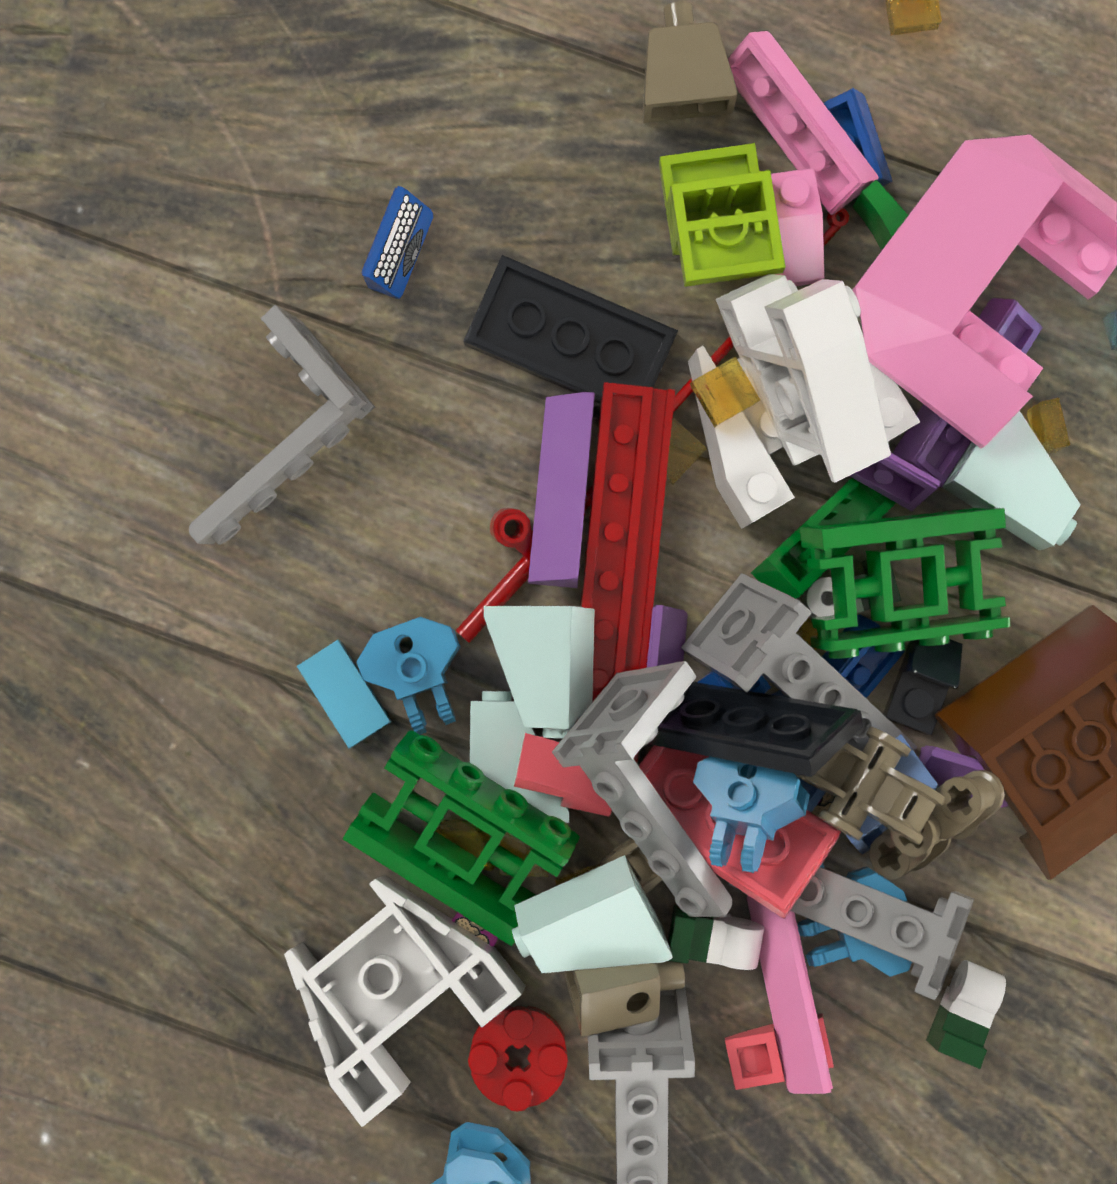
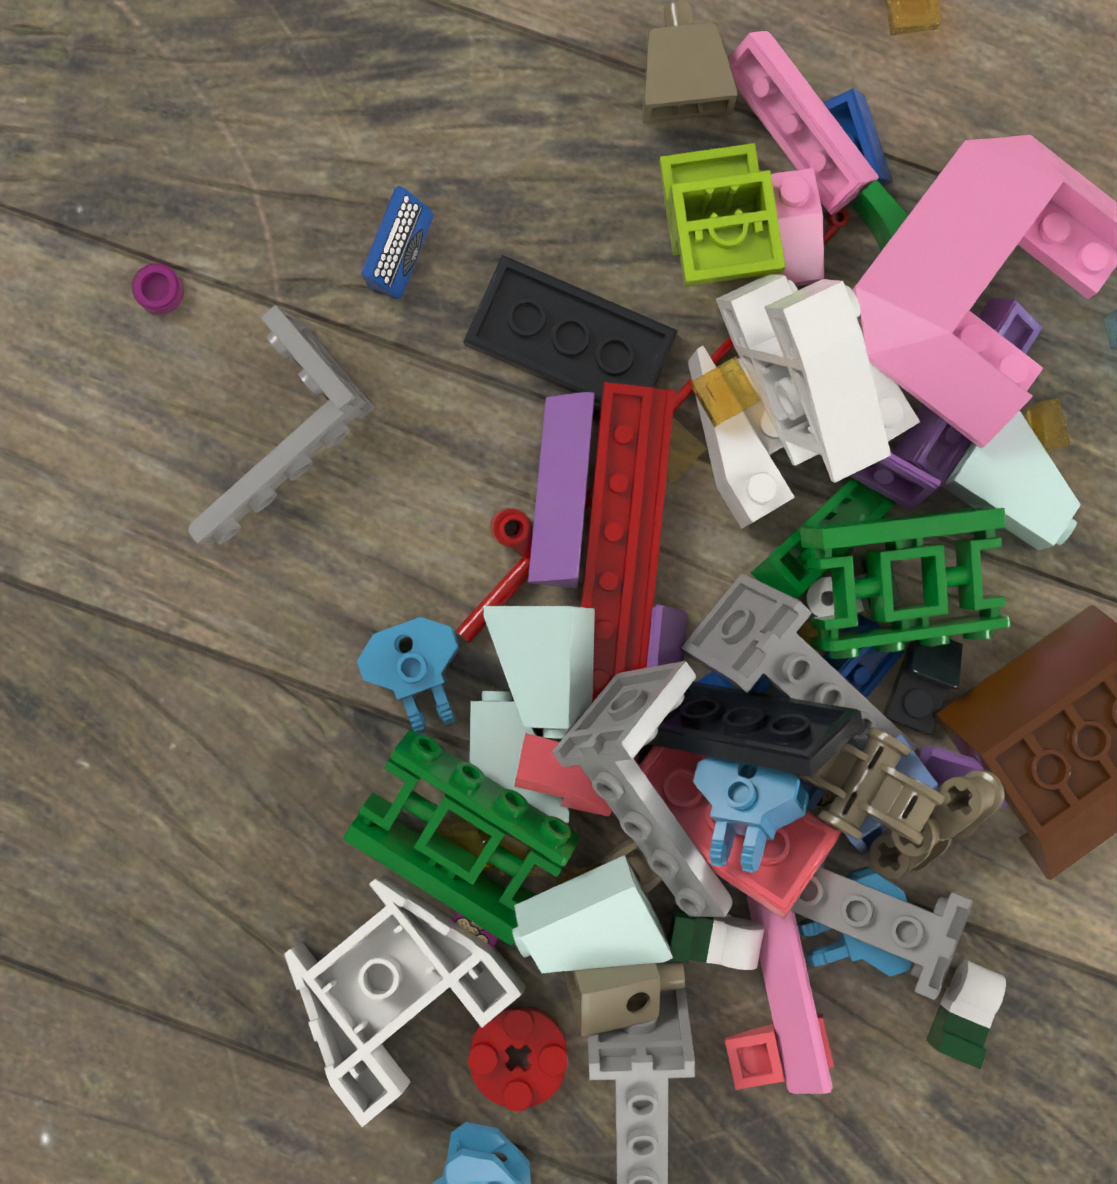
medium azure tile [297,640,392,749] -> none
none -> magenta tile [132,263,184,315]

